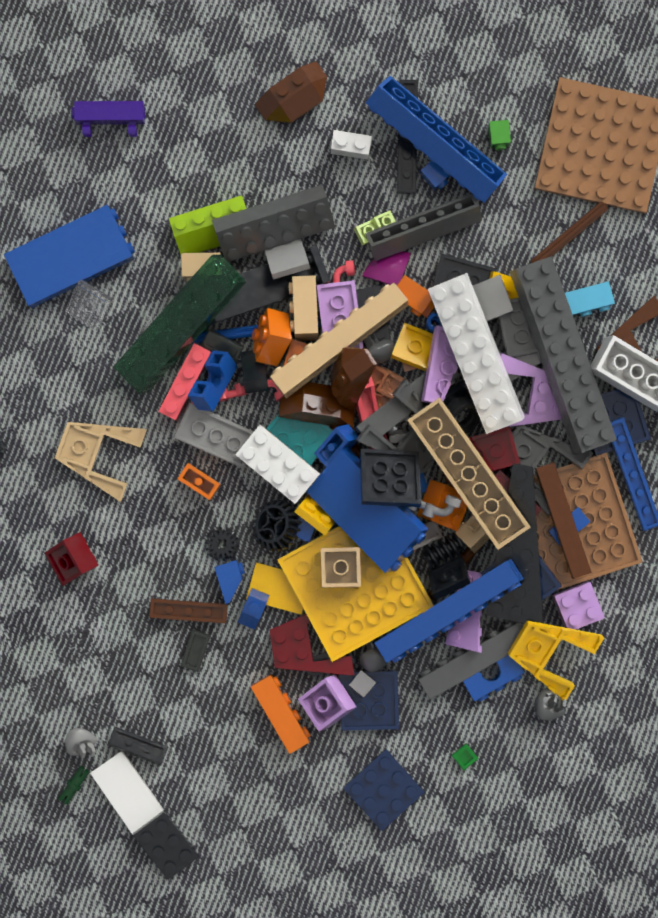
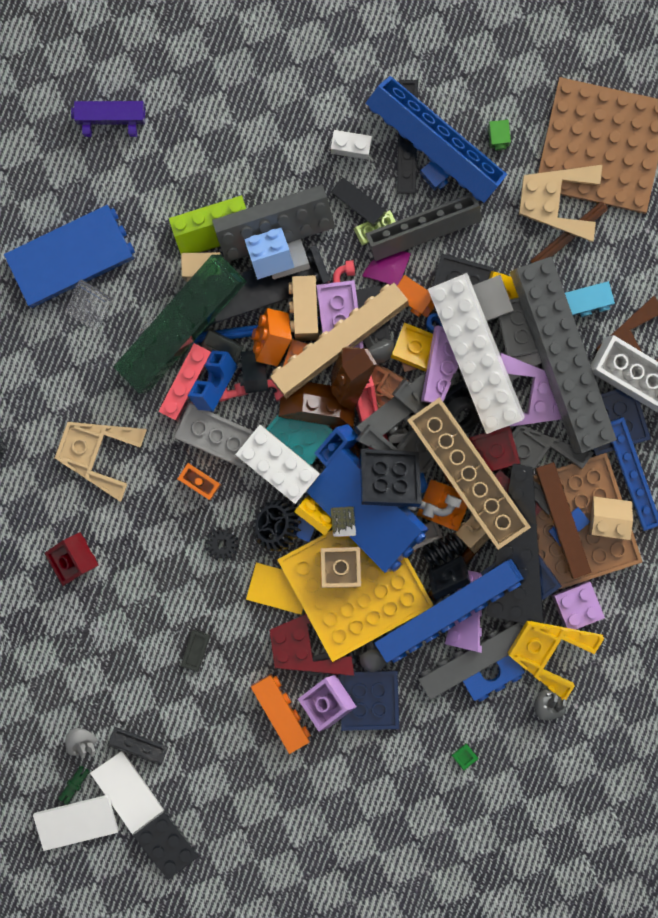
reddish brown plate [149,598,228,624] -> none
blue slope [214,560,245,604] -> none
blue slope [237,588,269,630] -> none
reddish brown wedge [254,61,327,123] -> none
dark blue plate [343,748,425,831] -> none
light grey tile [349,670,376,697] -> none
none -> white tile [33,795,119,851]
none -> light blue brick [244,228,295,280]
none -> black tile [331,177,387,227]
none -> sticker [331,507,356,537]
none -> tan wing [519,165,602,242]
none -> tan slope [588,496,633,540]

